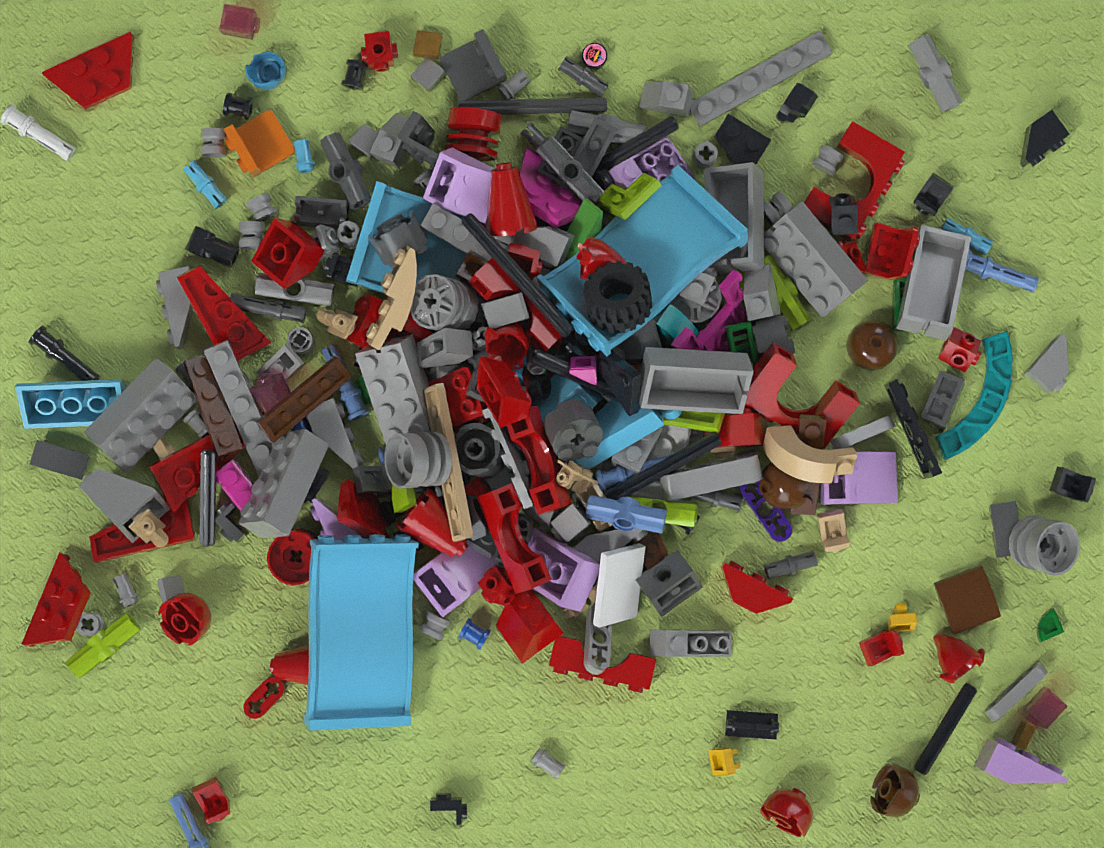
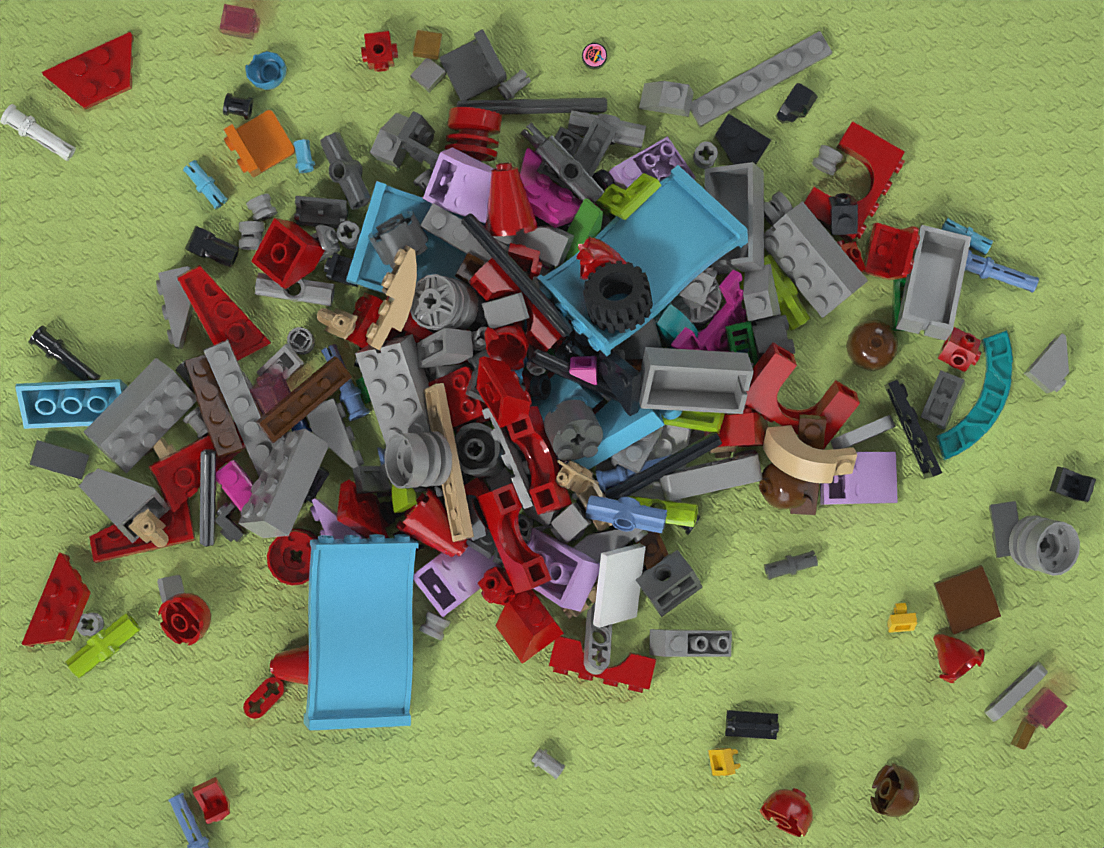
light grey pin [112,573,139,607] -> none
light grey wheel [201,128,227,158] -> none
dark grey pin [230,293,307,323] -> none
black bush [341,59,369,91] -> none
light grey slope [349,124,378,159] -> none
black bracket [430,793,467,826] -> none
blue bush [457,618,491,650] -> none
dark grey pin [558,56,609,97] -> none
black axle [594,116,679,173] -> none
dark grey pin [689,490,743,512] -> none
red slope [721,560,793,614] -> none
dark purple beam [739,481,792,542] -> none
tan bracket [817,509,850,552] -> none
red bracket [858,630,905,666] -> none
light grey piece [908,35,963,113] -> none
black bracket [913,173,954,216] -> none
black axle [914,683,977,775] -> none
lavender slope [974,737,1069,783] -> none
black slope [1020,110,1070,167] -> none
green tile [1037,608,1064,642] -> none

